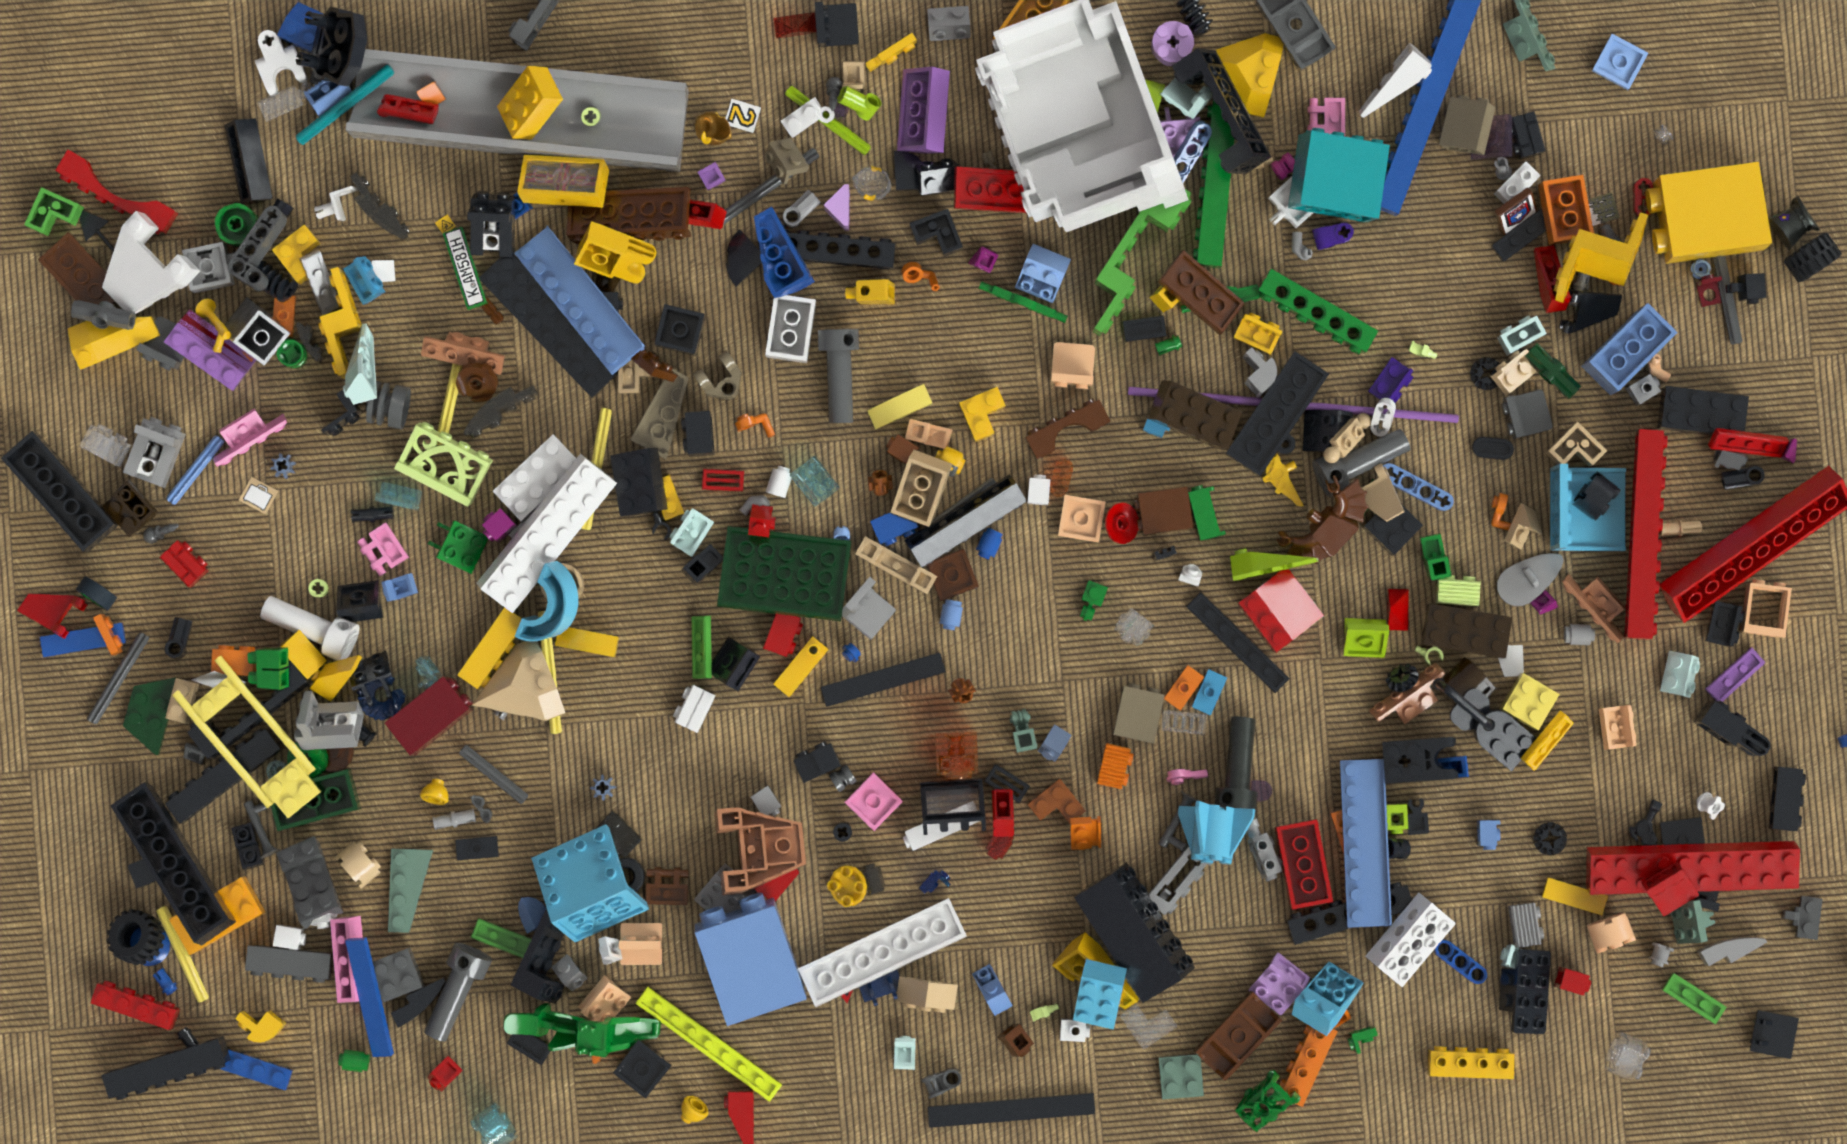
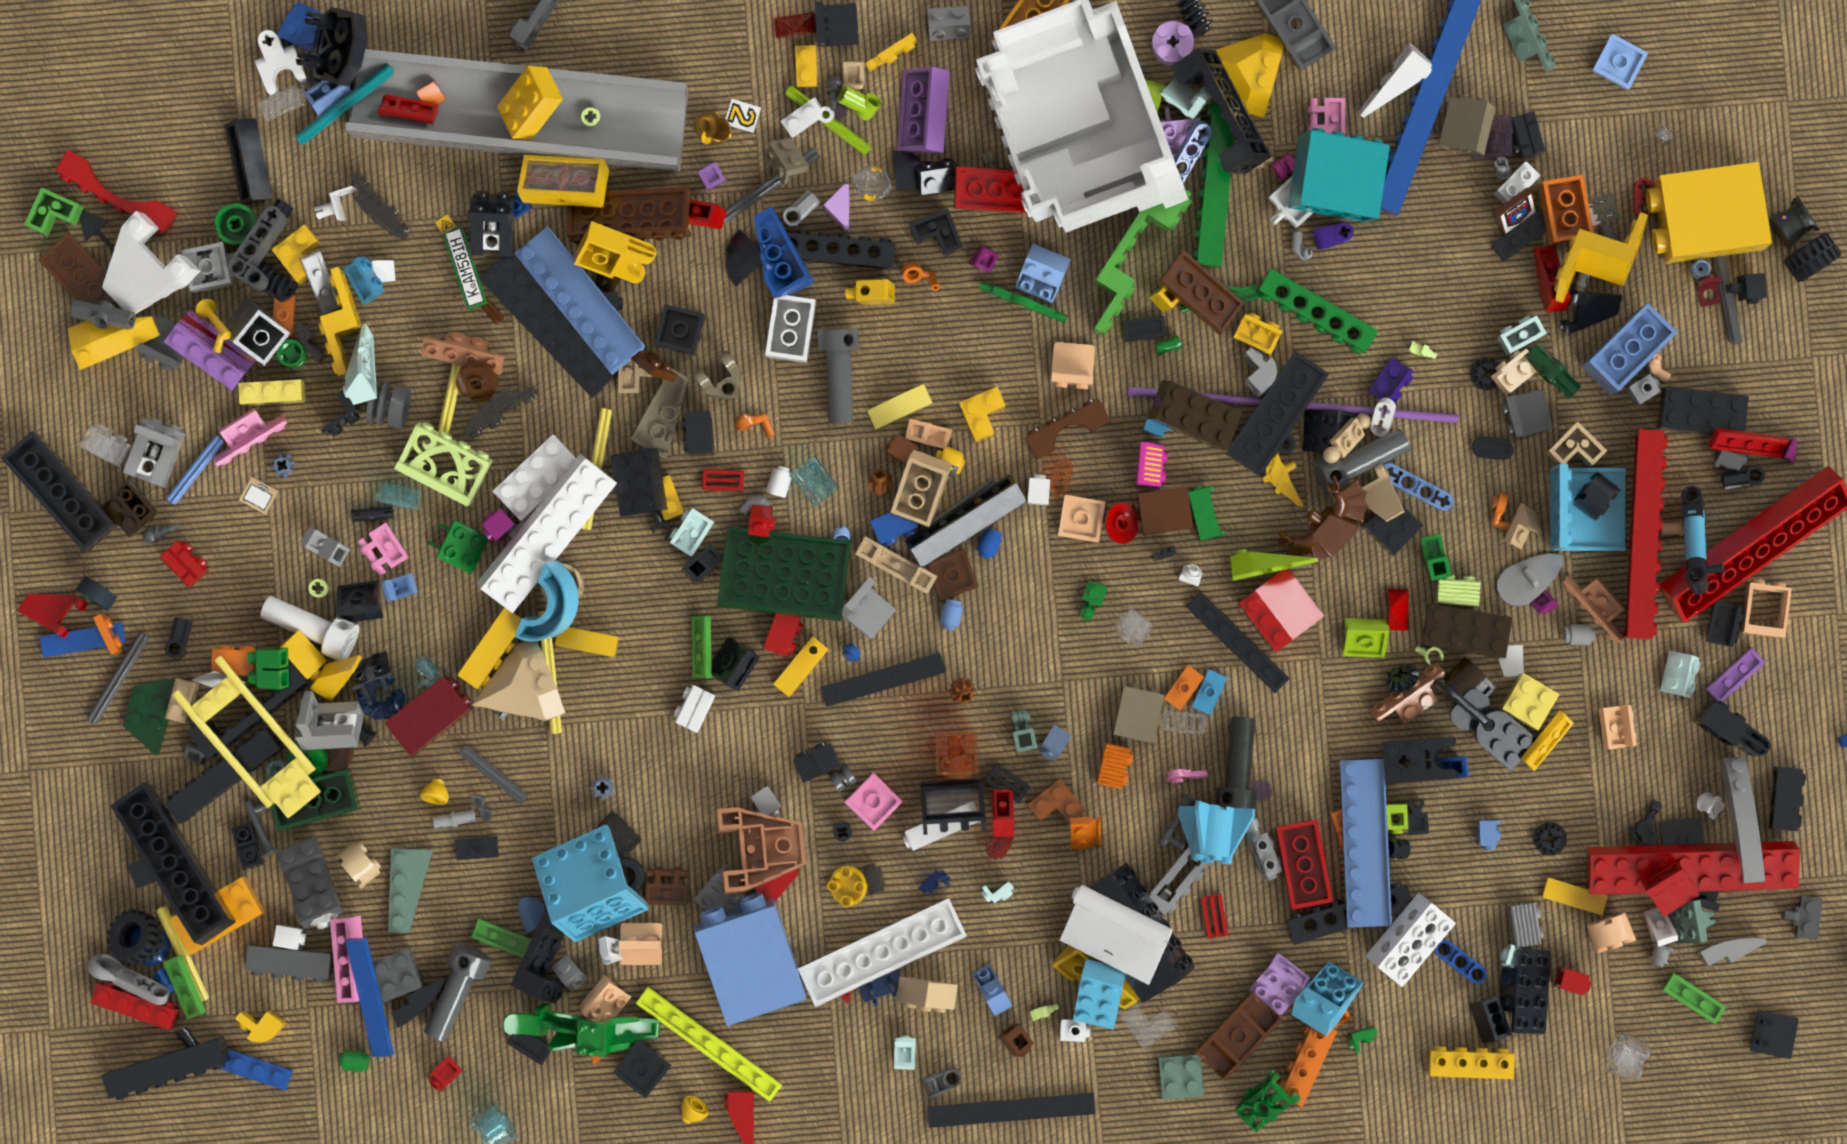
none -> light grey beam [87,953,169,1005]
none -> bright green plate [163,954,206,1020]
none -> light yellow arch [238,380,305,406]
none -> light grey brick [300,526,350,567]
none -> yellow plate [795,45,817,88]
none -> light aqua bracket [981,881,1014,903]
none -> white door [1060,885,1172,985]
none -> dark pink slope [1135,442,1168,488]
none -> red tile [1201,894,1228,939]
none -> black brick [1469,995,1512,1043]
none -> white slope [1643,908,1678,947]
none -> black piece [1681,486,1725,594]
none -> light grey slope [1721,756,1765,883]

